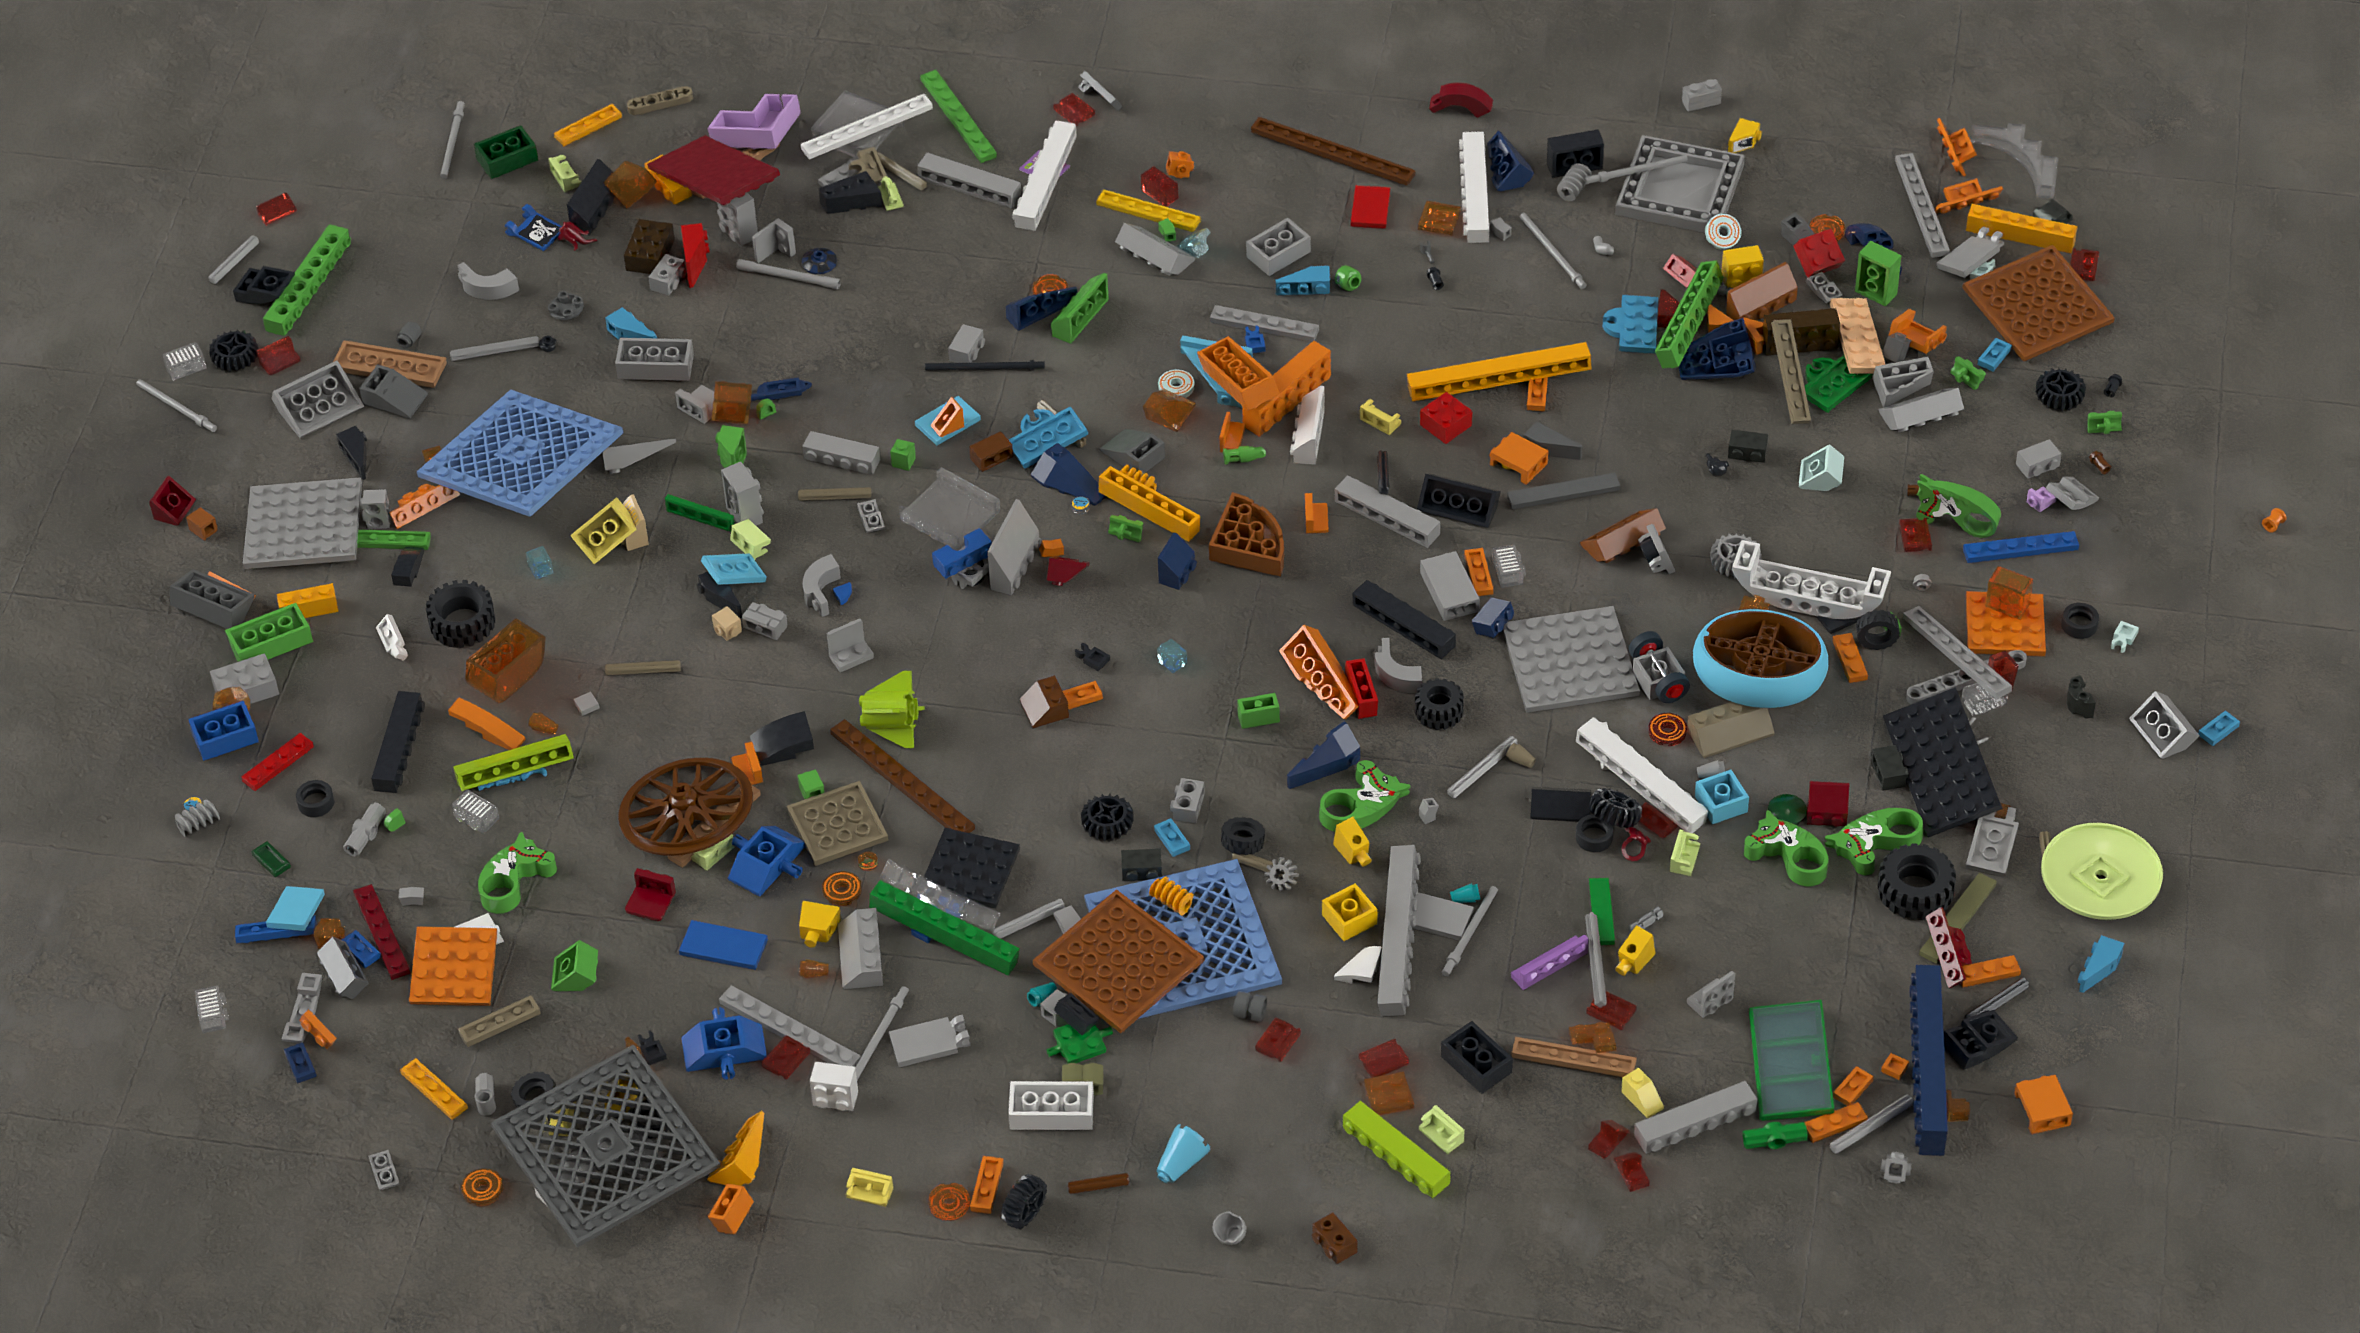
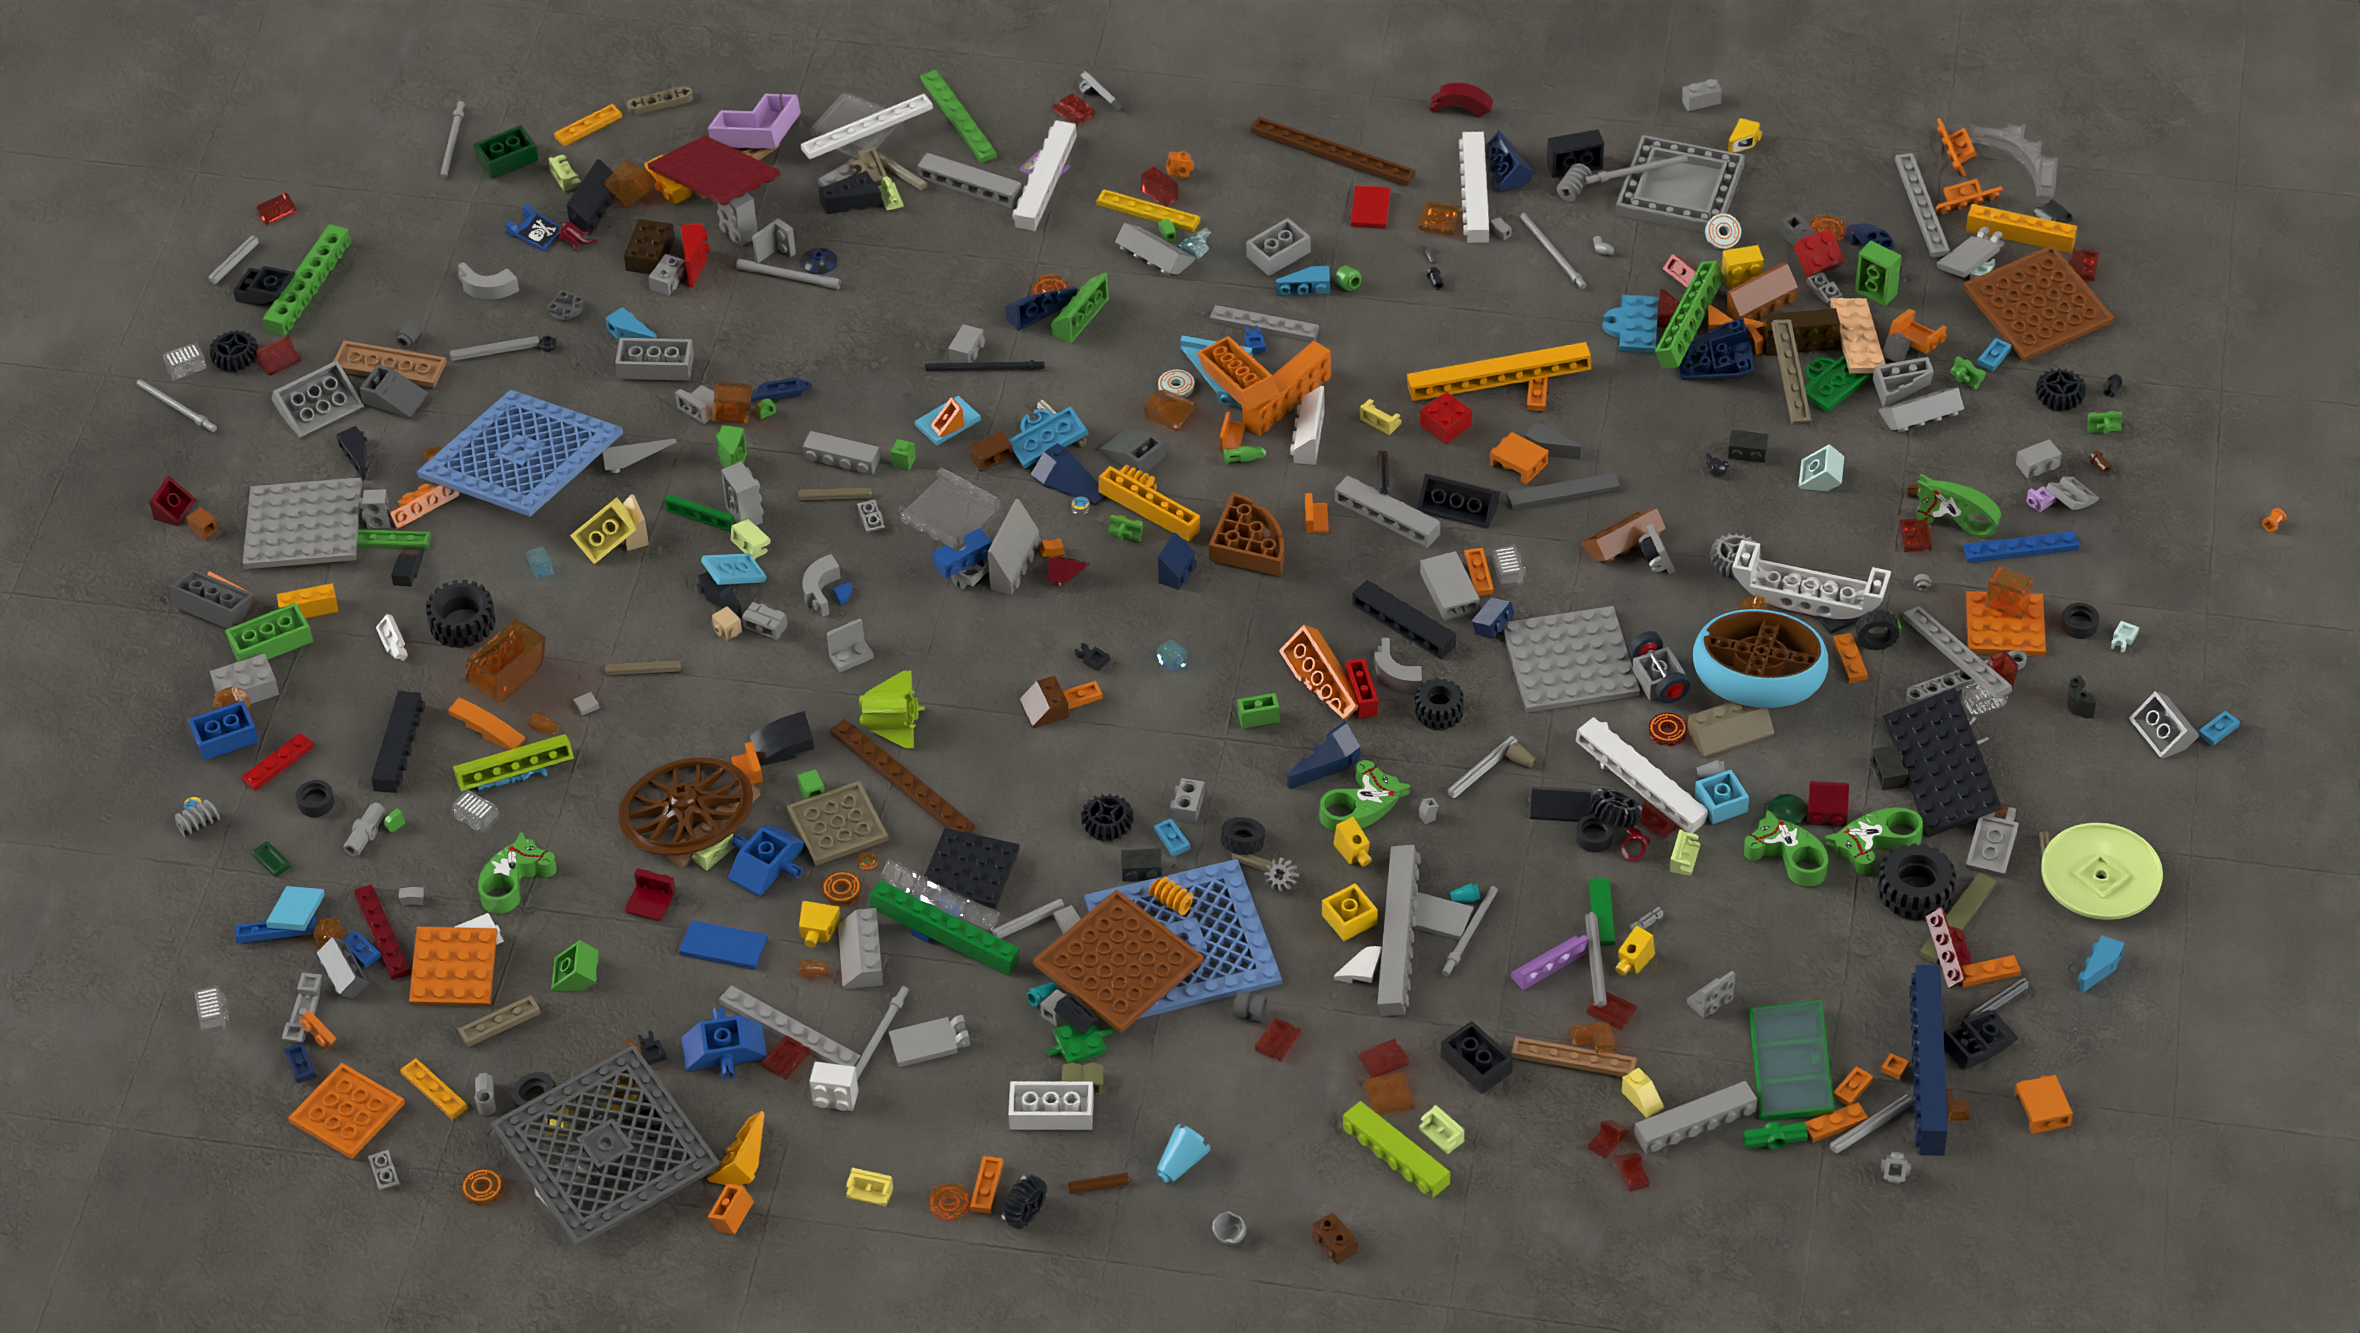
none -> orange plate [288,1063,405,1159]

